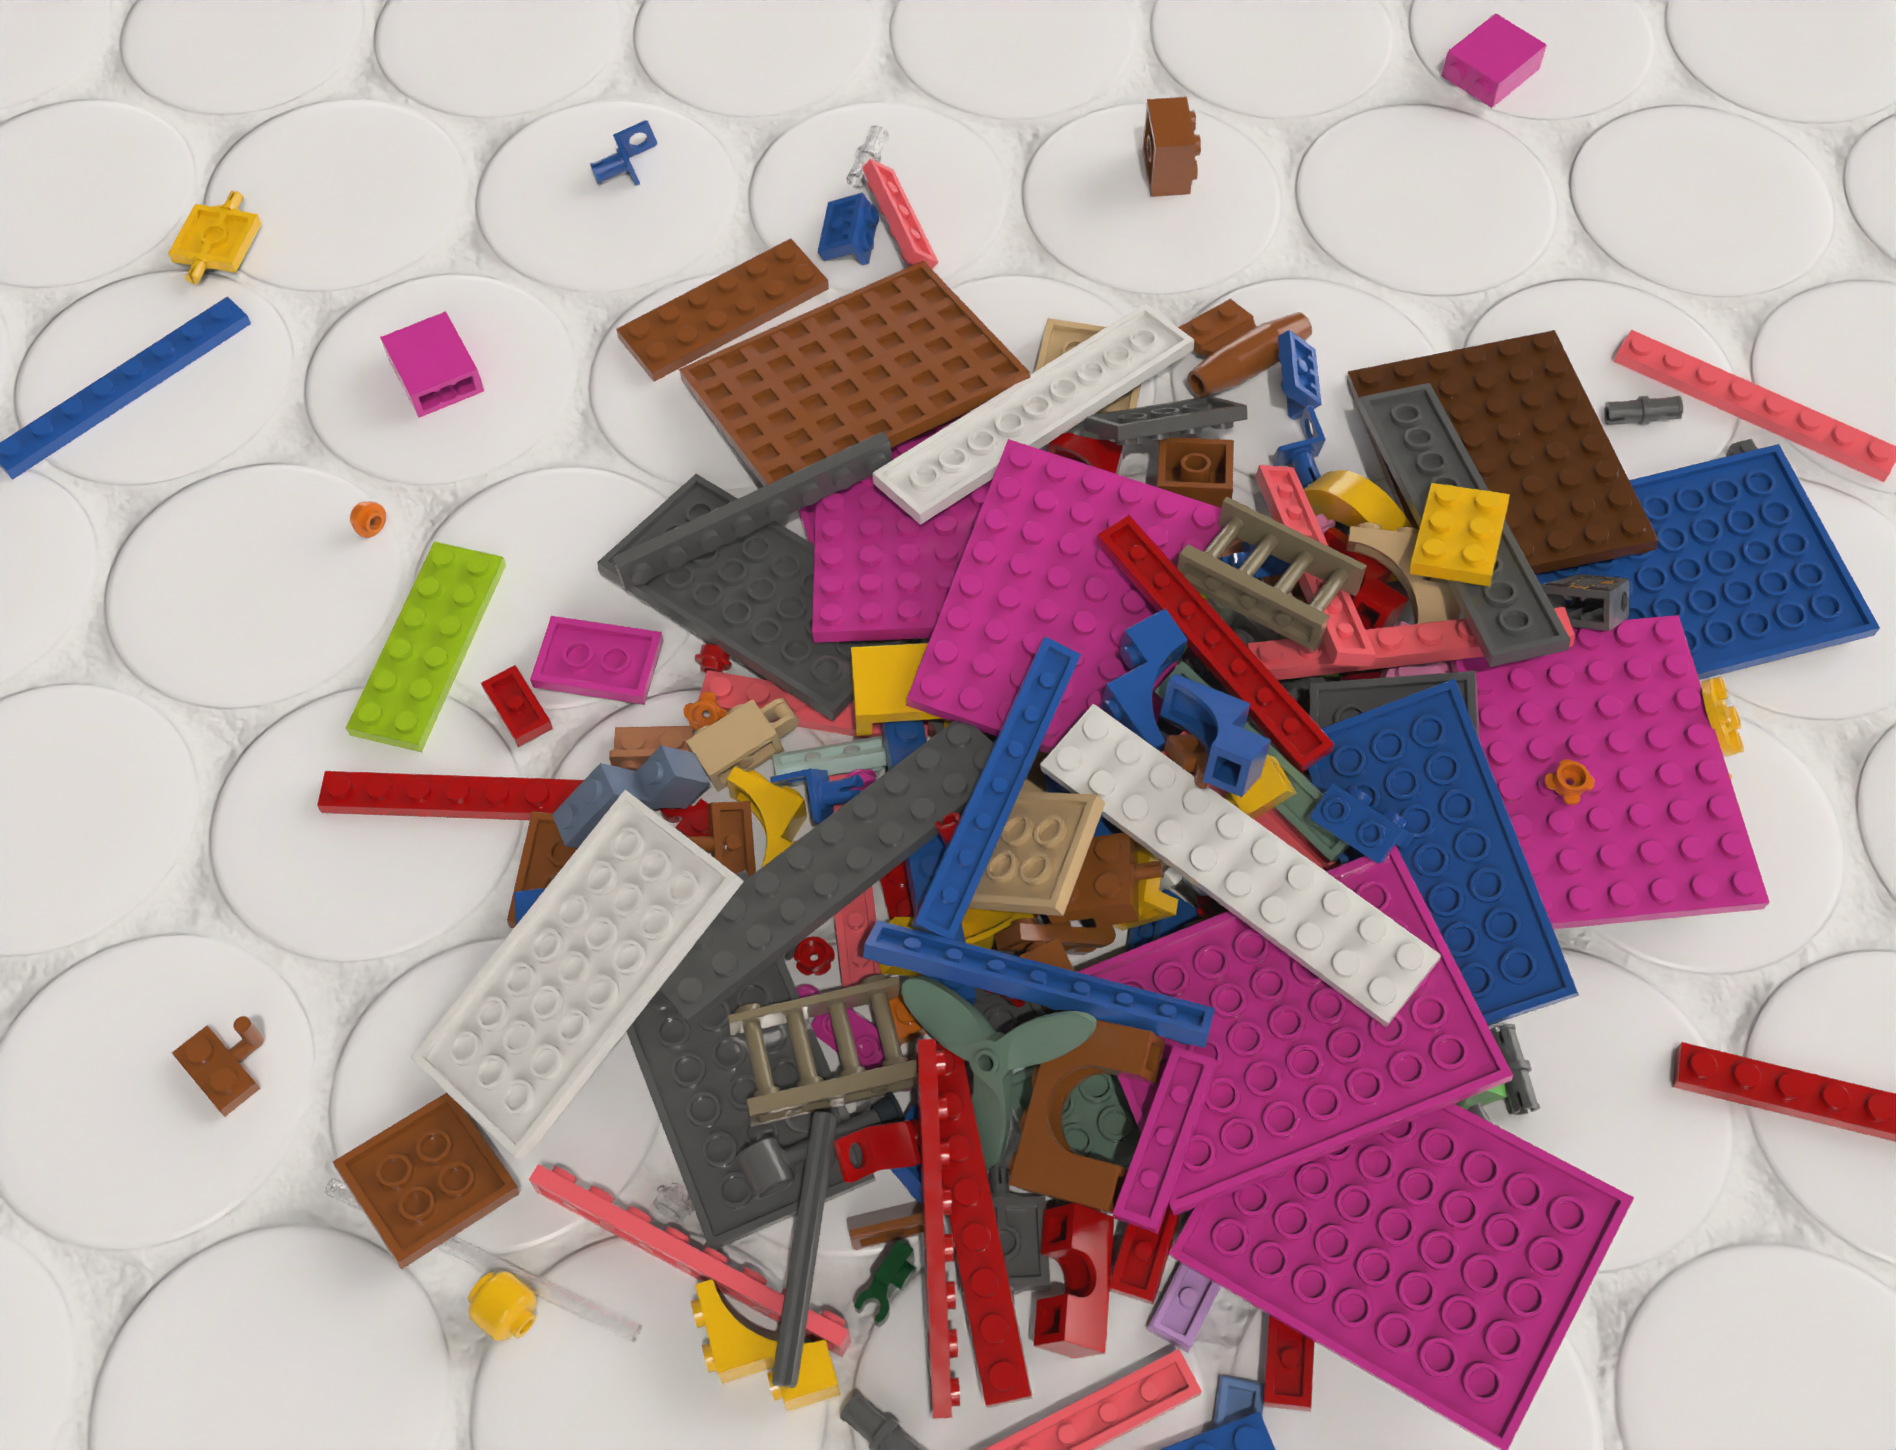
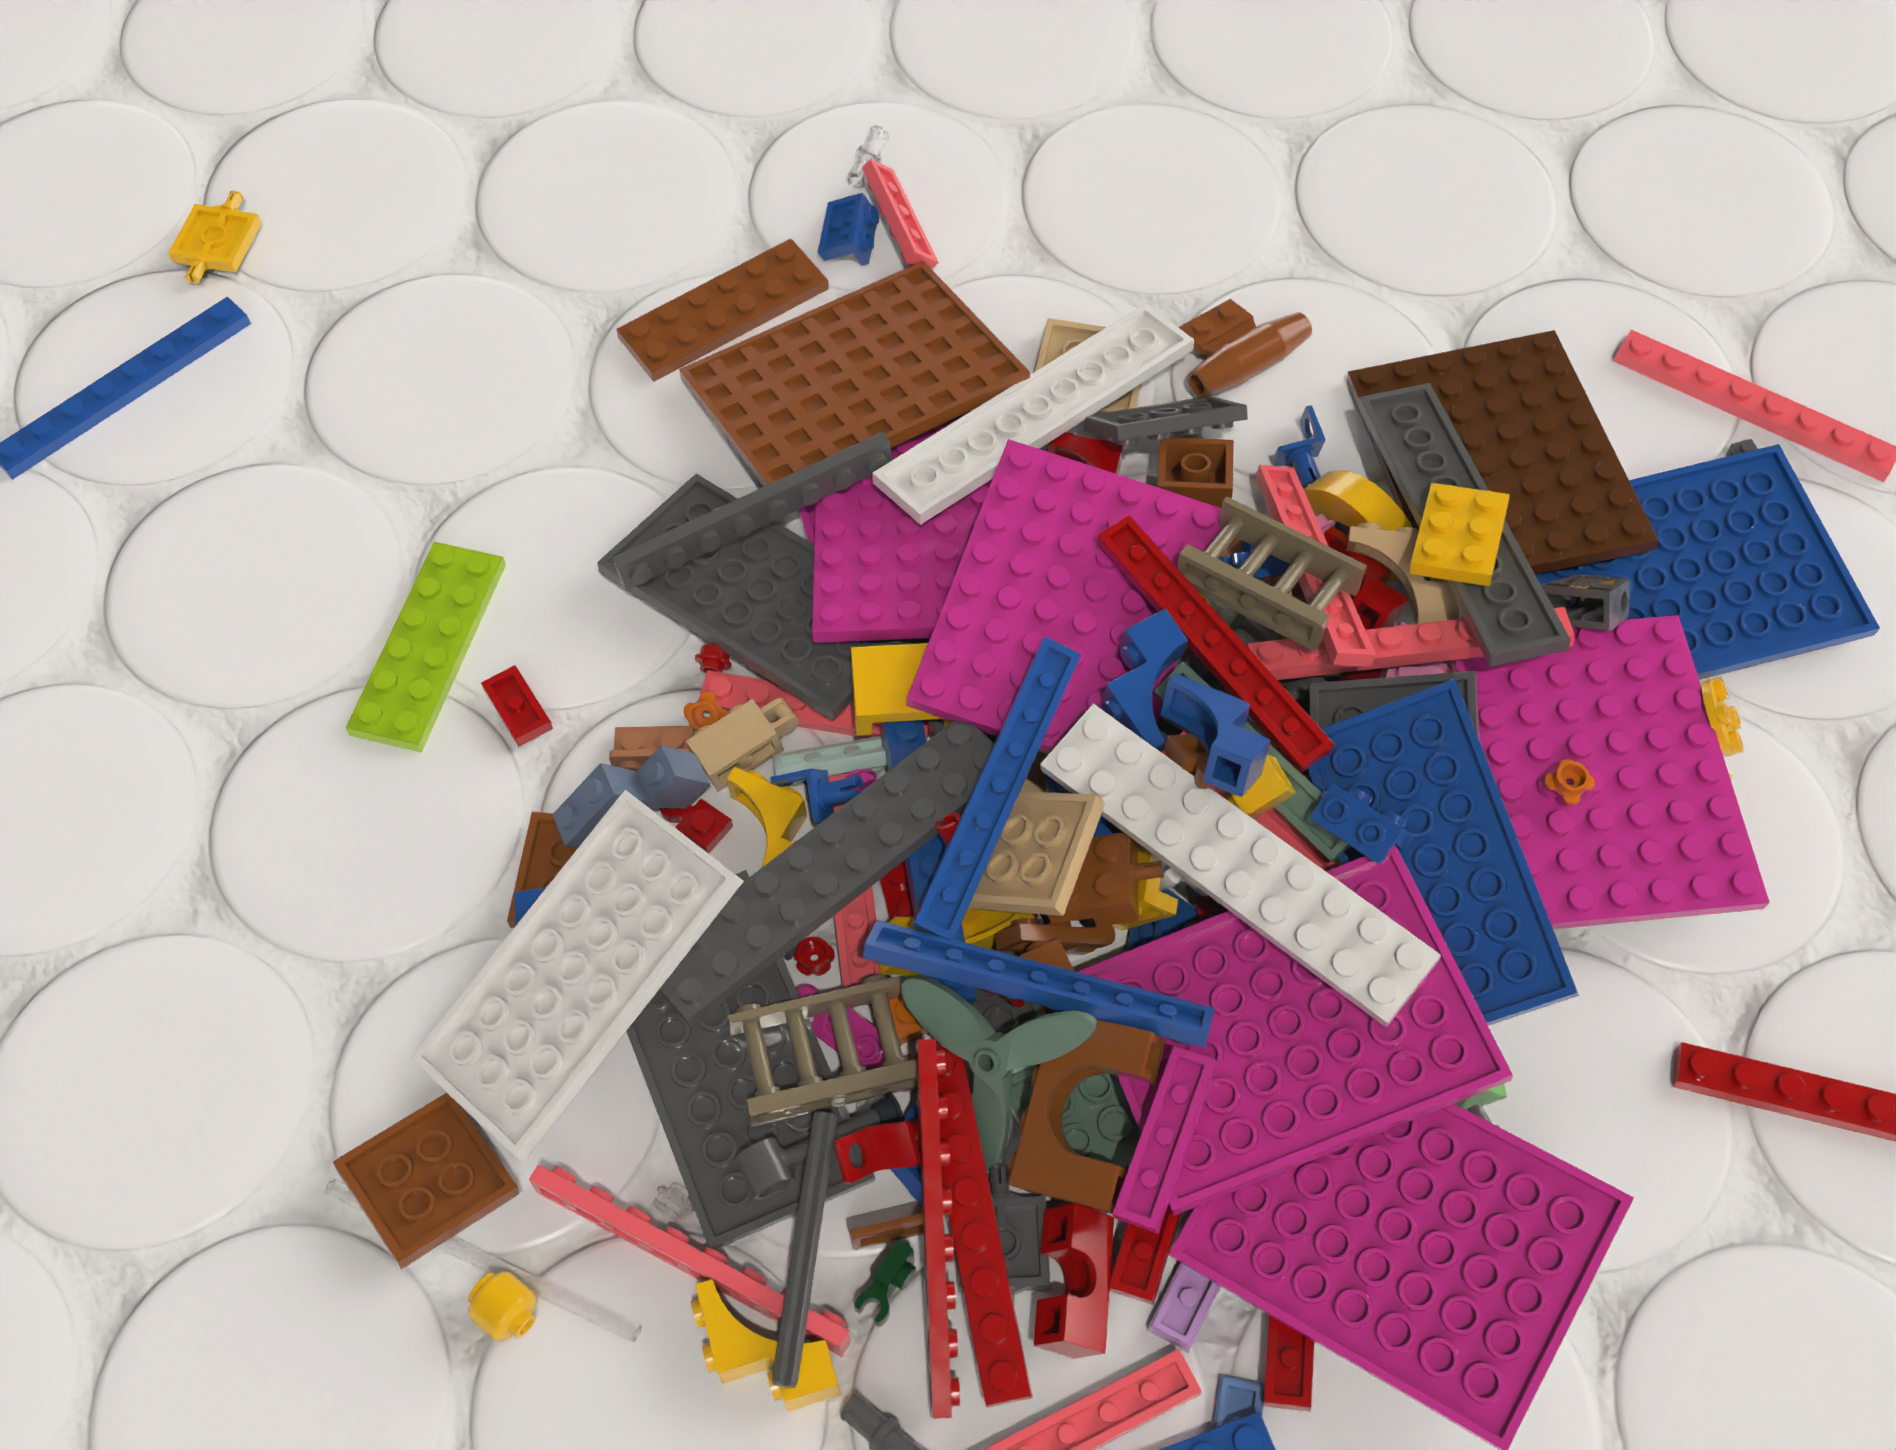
dark orange plate [172,1016,264,1117] -> none
red plate [317,771,584,821] -> none
orange plate [350,501,386,538] -> none
dark pink brick [380,311,484,418] -> none
dark pink plate [530,616,664,705] -> none
blue bracket [590,120,658,185] -> none
dark orange plate [687,801,756,877] -> none
dark orange brick [1142,97,1201,197] -> none
blue bracket [1278,330,1322,420] -> none
dark pink brick [1441,13,1547,108] -> none
dark grey pin [1490,1024,1540,1115] -> none
dark grey pin [1604,396,1683,425] -> none

